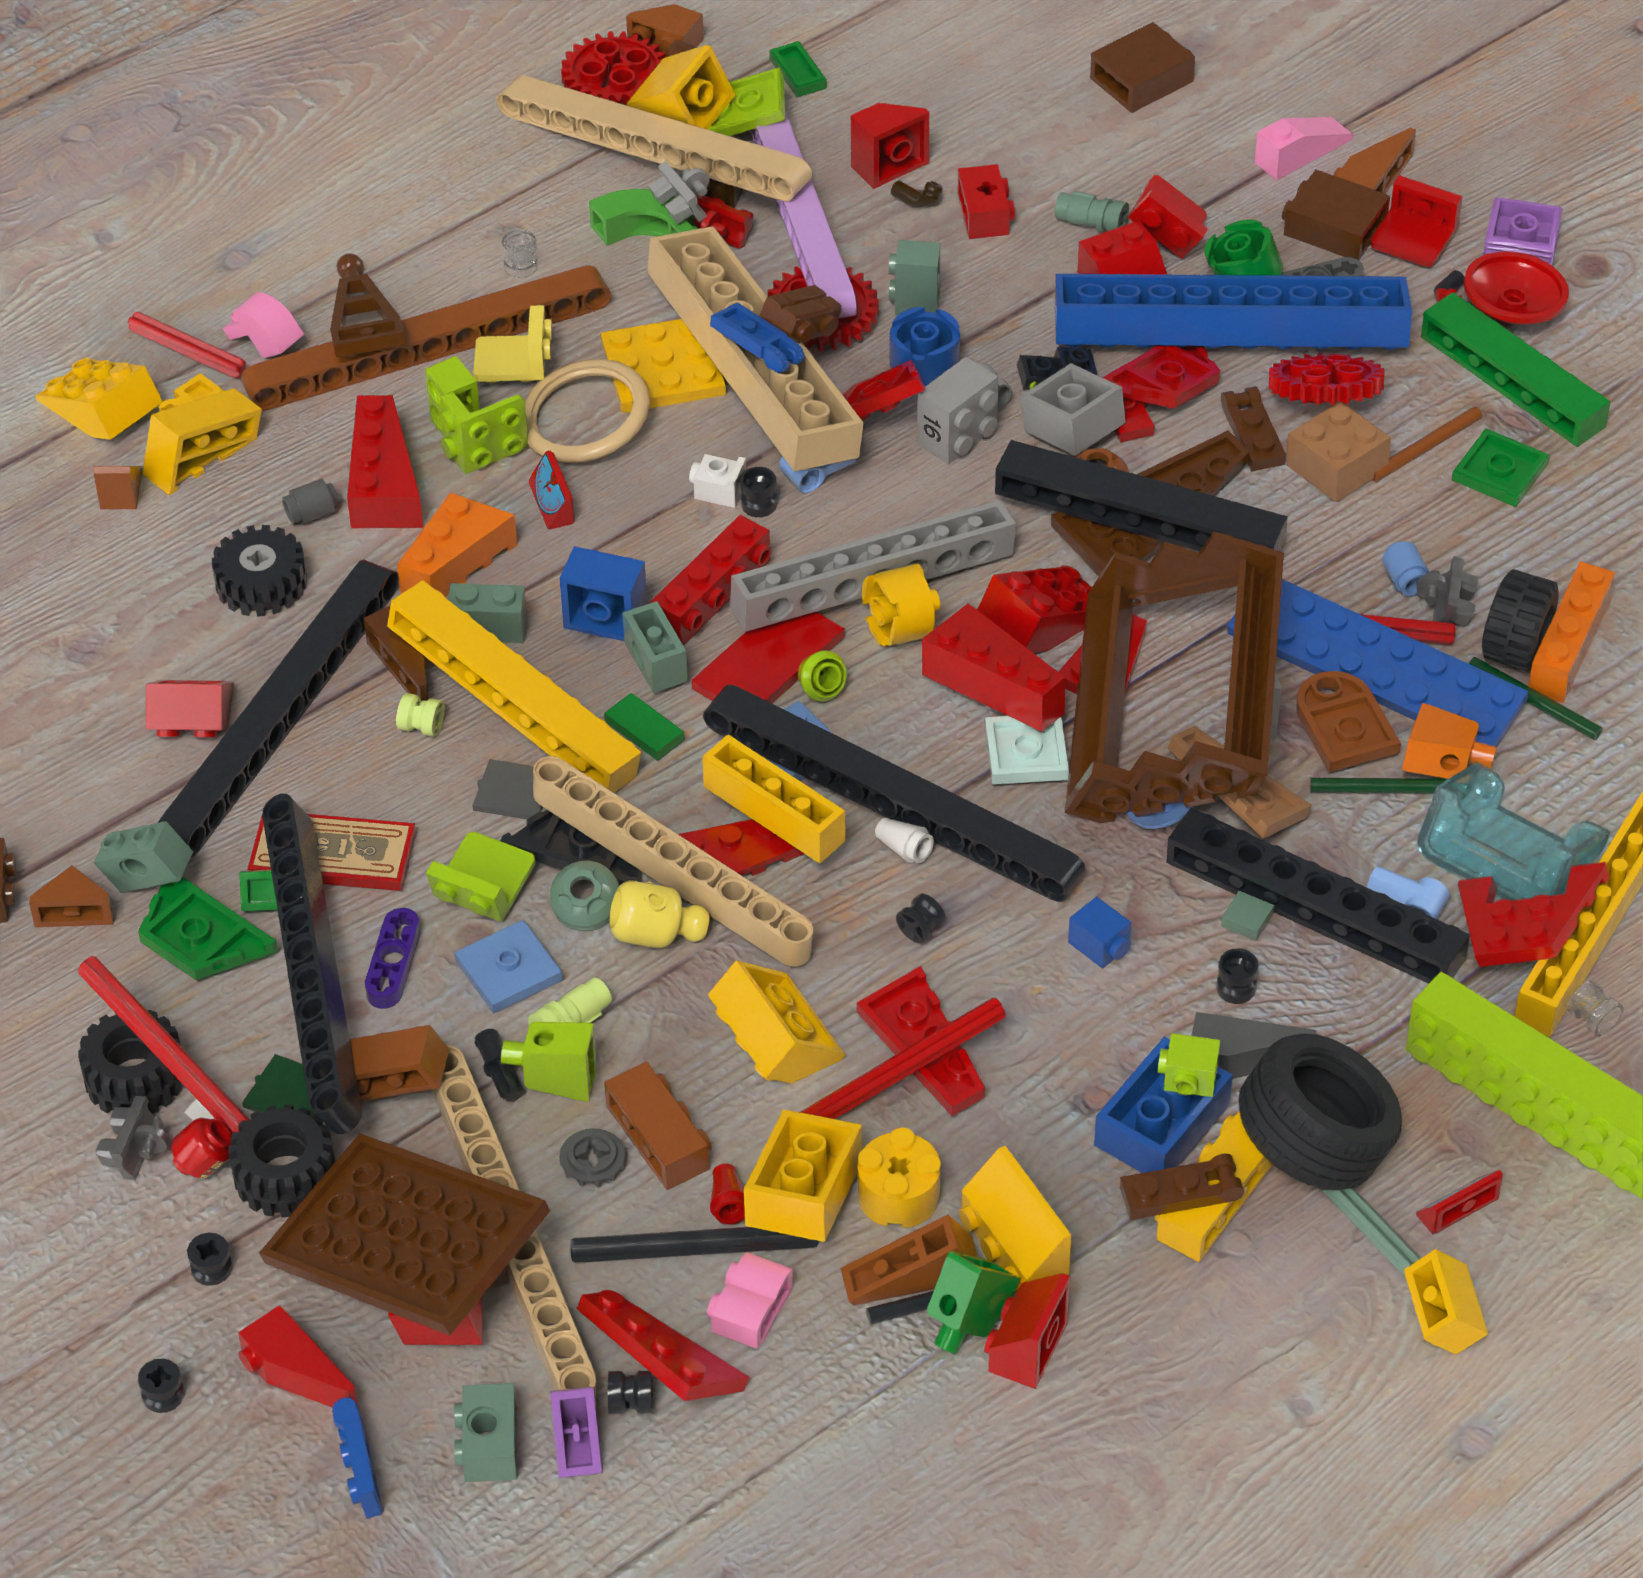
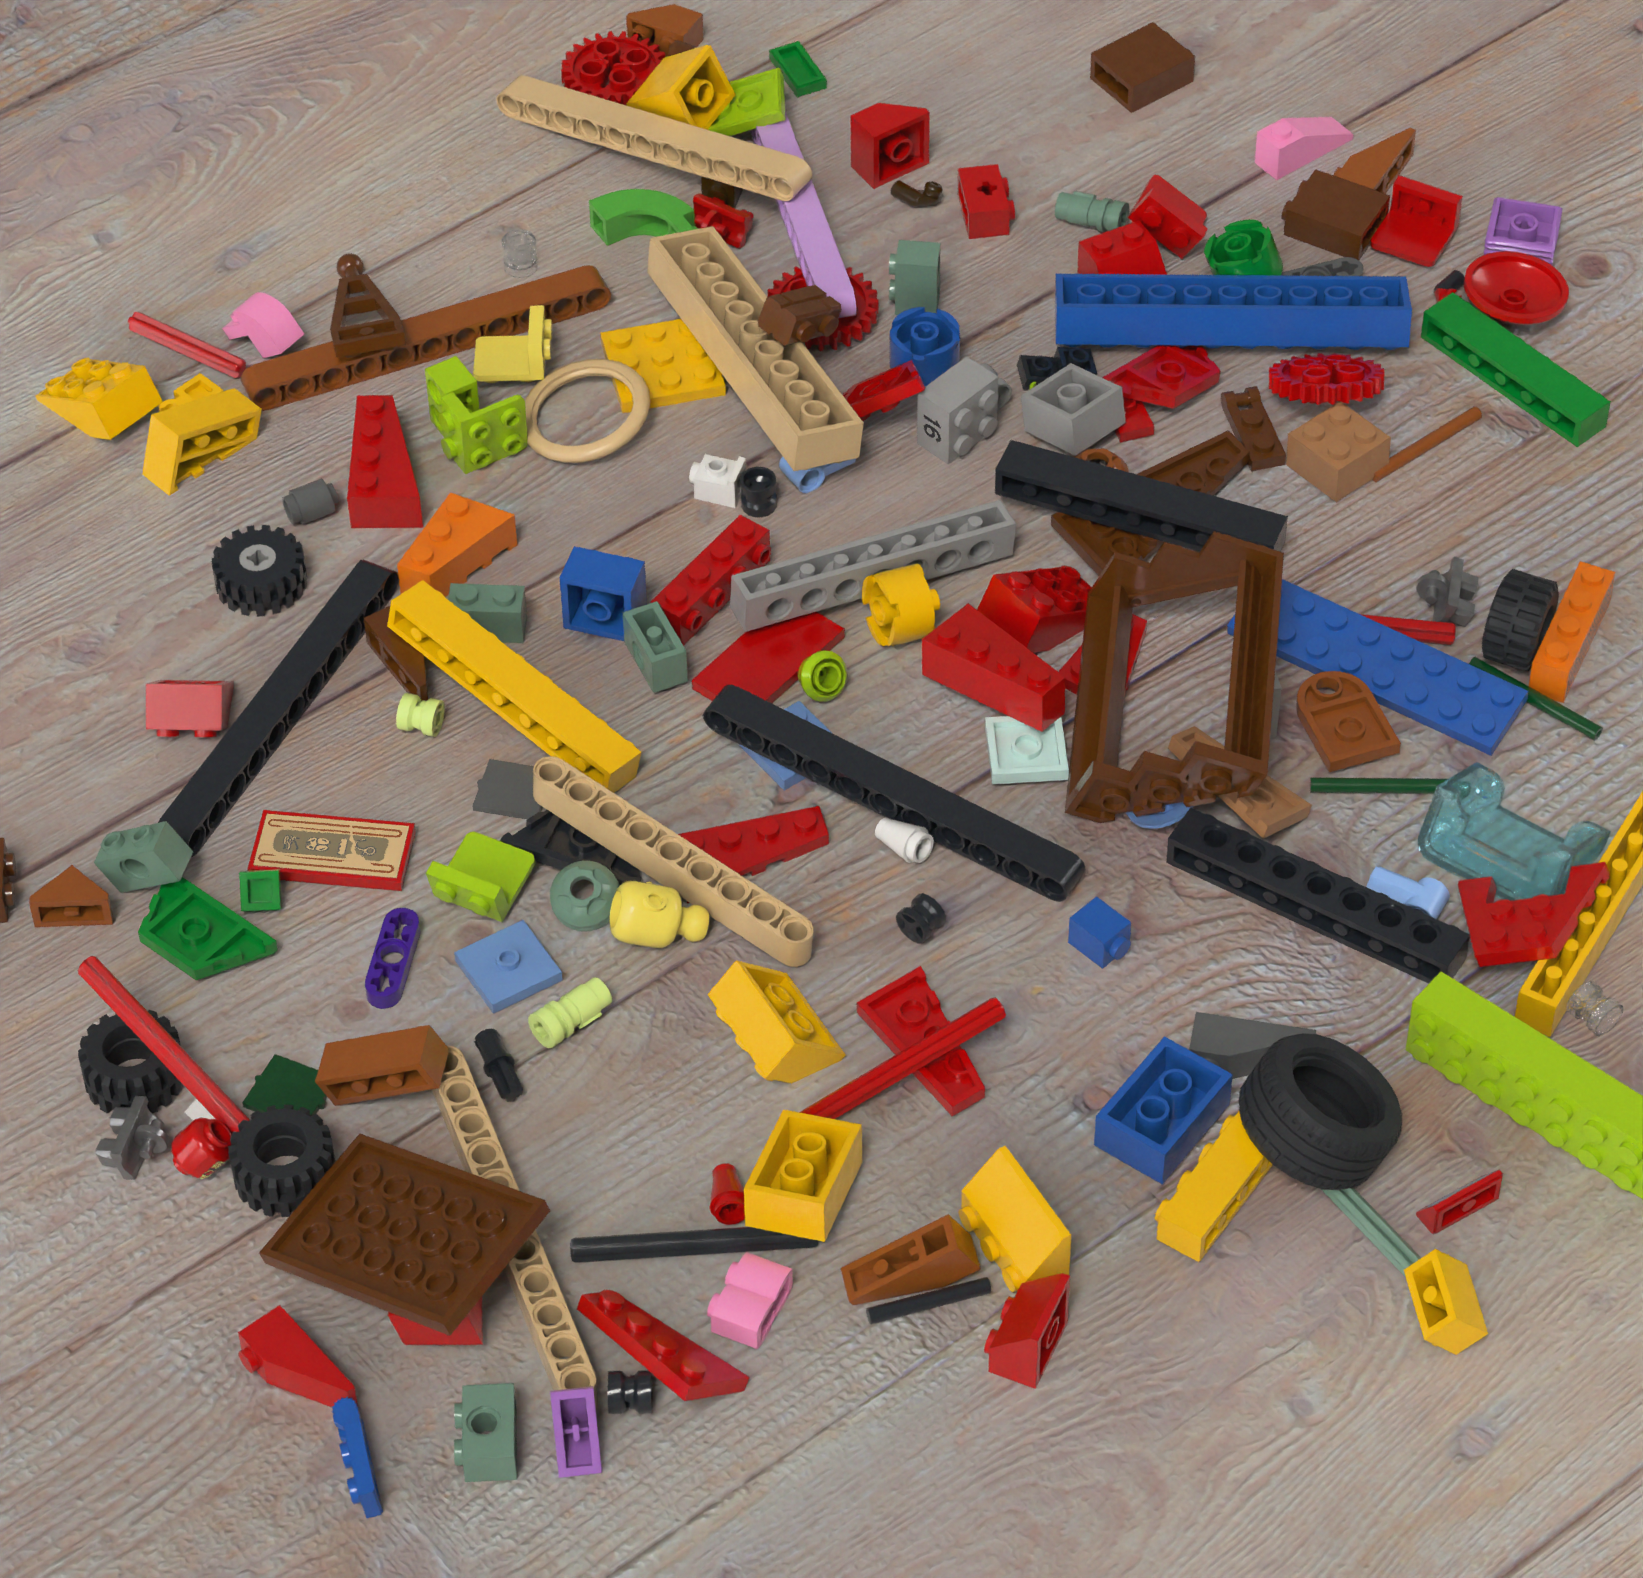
dark orange slope [93,466,142,509] -> none
black wheel [138,1358,184,1413] -> none
black wheel [187,1232,233,1286] -> none
black beam [262,793,362,1134] -> none
lime torso [501,1022,597,1102] -> none
slope [529,450,575,529] -> none
dark grey gear [559,1128,625,1187] -> none
green tile [604,693,684,761] -> none
dark orange brick [604,1061,712,1190] -> none
light grey hips [648,161,710,225] -> none
yellow brick [702,735,846,863] -> none
blue hinge [710,302,805,373] -> none
yellow brick [858,1127,941,1228] -> none
green torso [927,1251,1021,1354] -> none
reddish brown plate [1120,1153,1244,1220] -> none
lime brick [1158,1033,1220,1097] -> none
black wheel [1216,948,1259,1004] -> none
sand green tile [1221,891,1274,941] -> none
medium blue brick [1382,541,1429,596] -> none
orange torso [1402,703,1497,781] -> none
green tile [1452,428,1550,507] -> none

